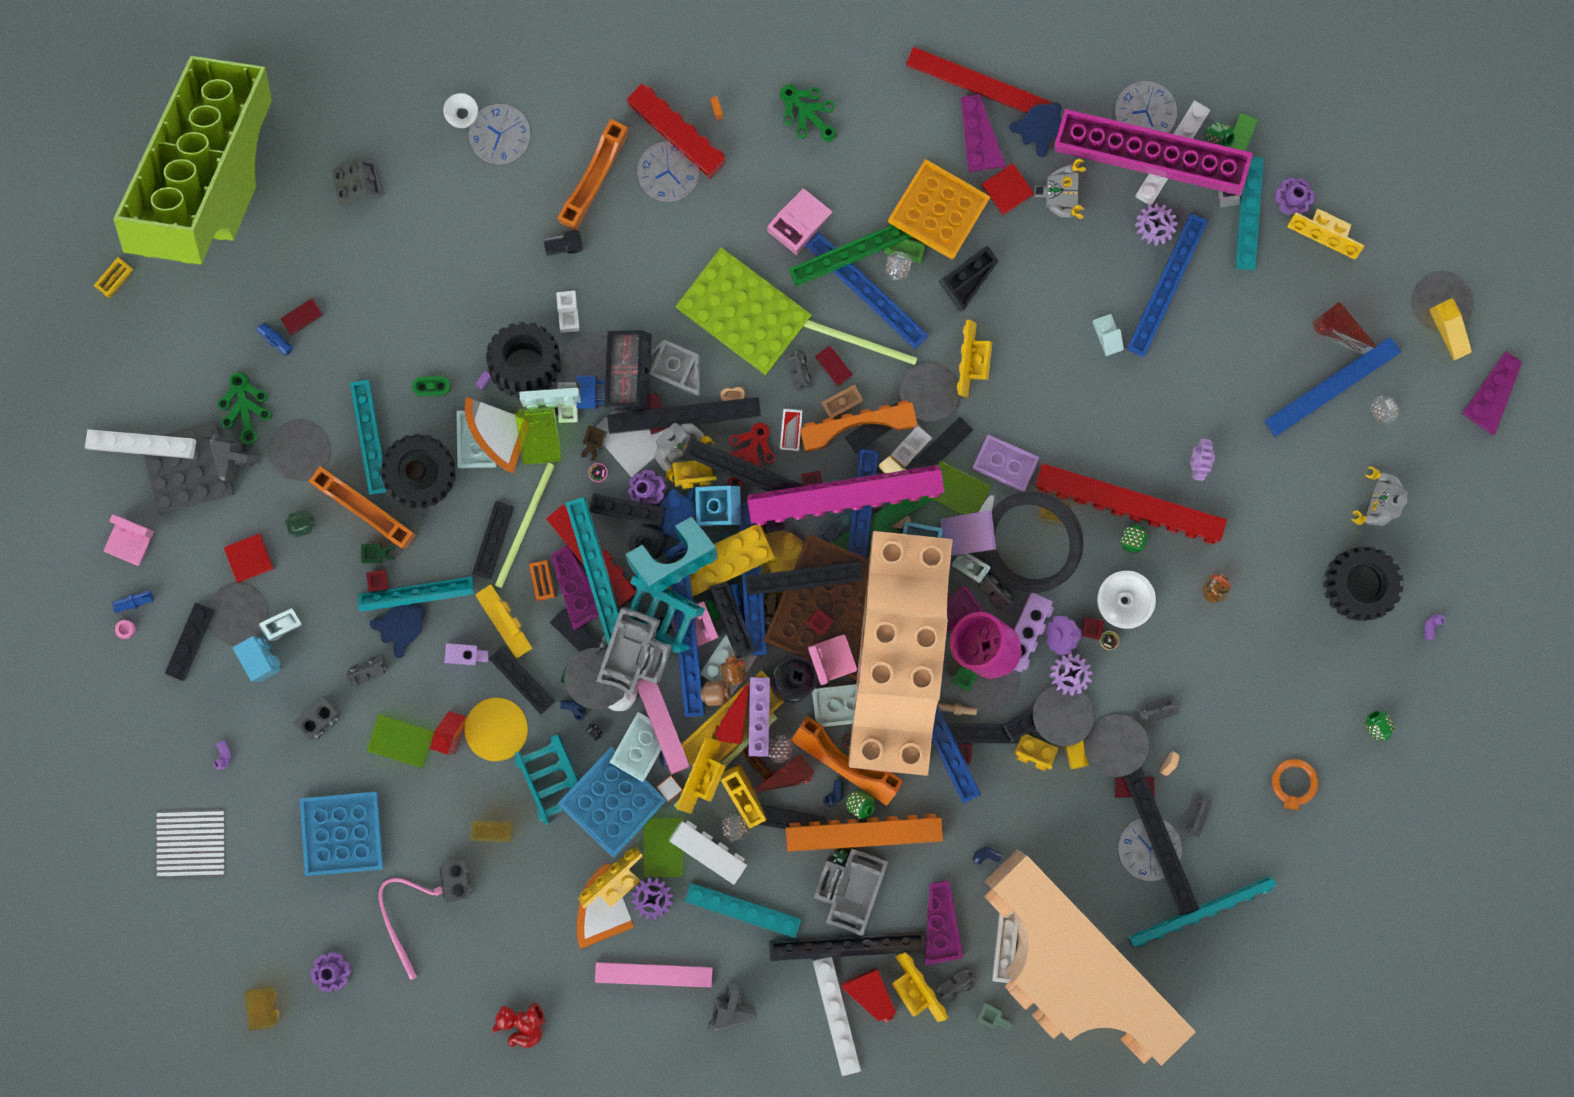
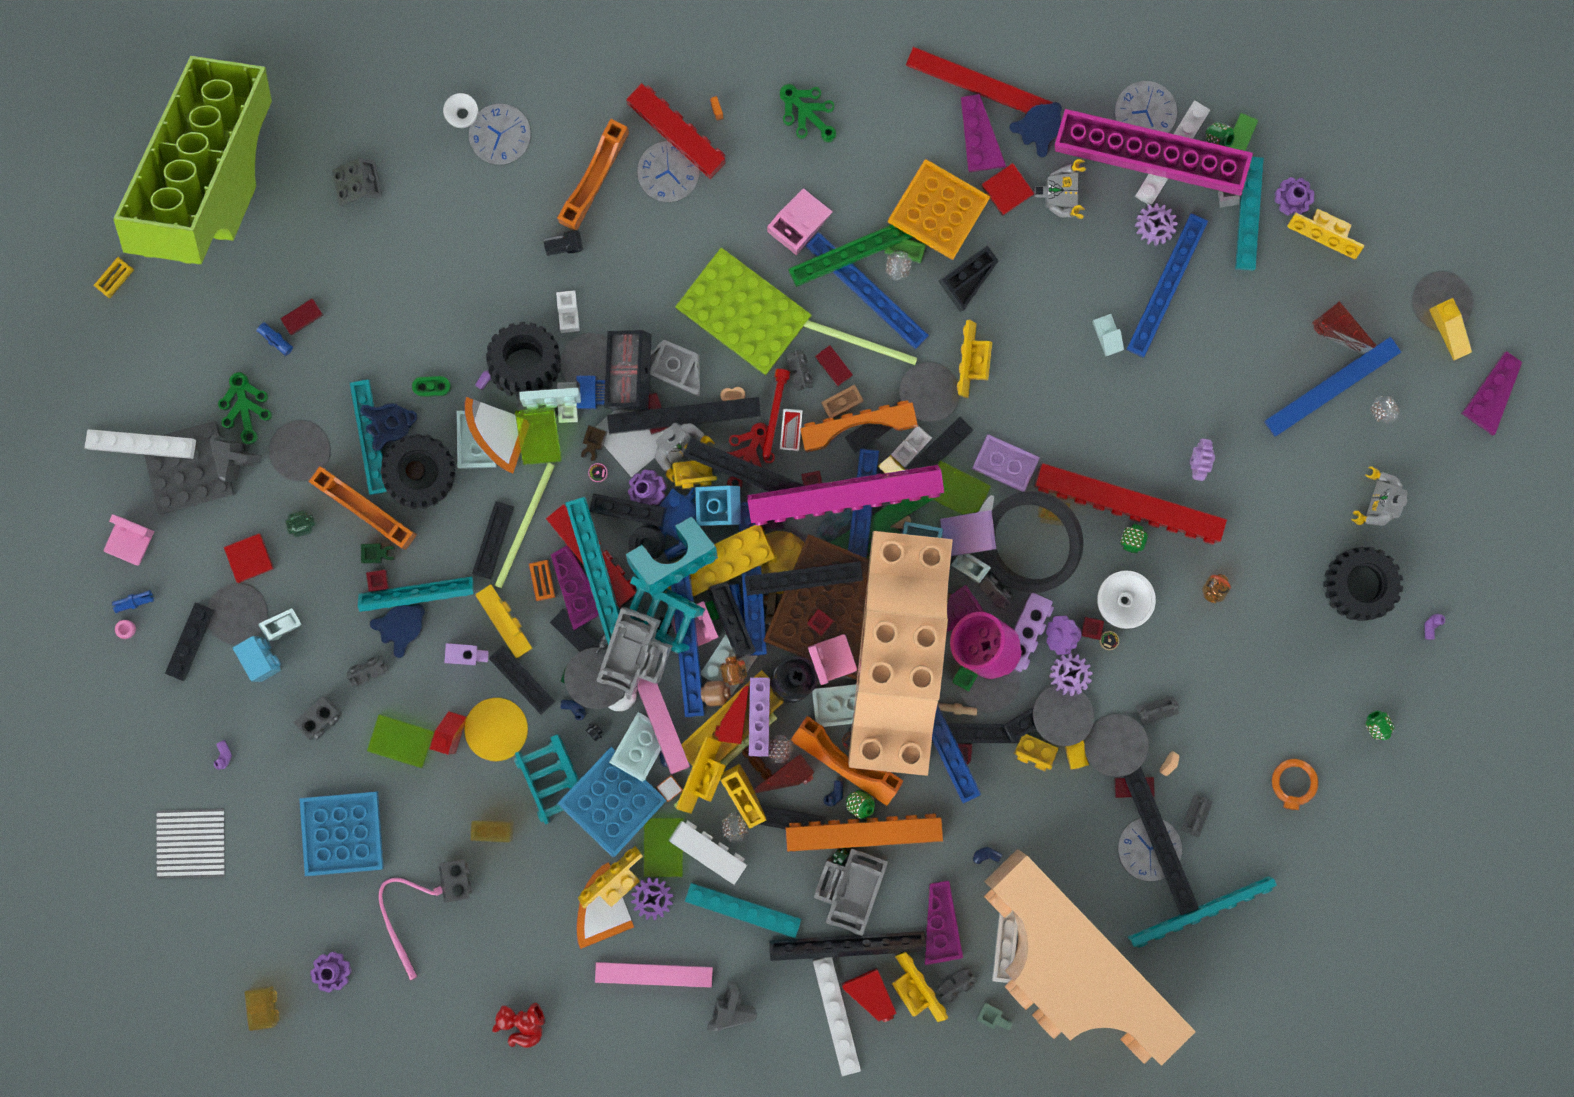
none -> dark blue tile [360,403,417,451]
none -> red piece [762,369,791,459]

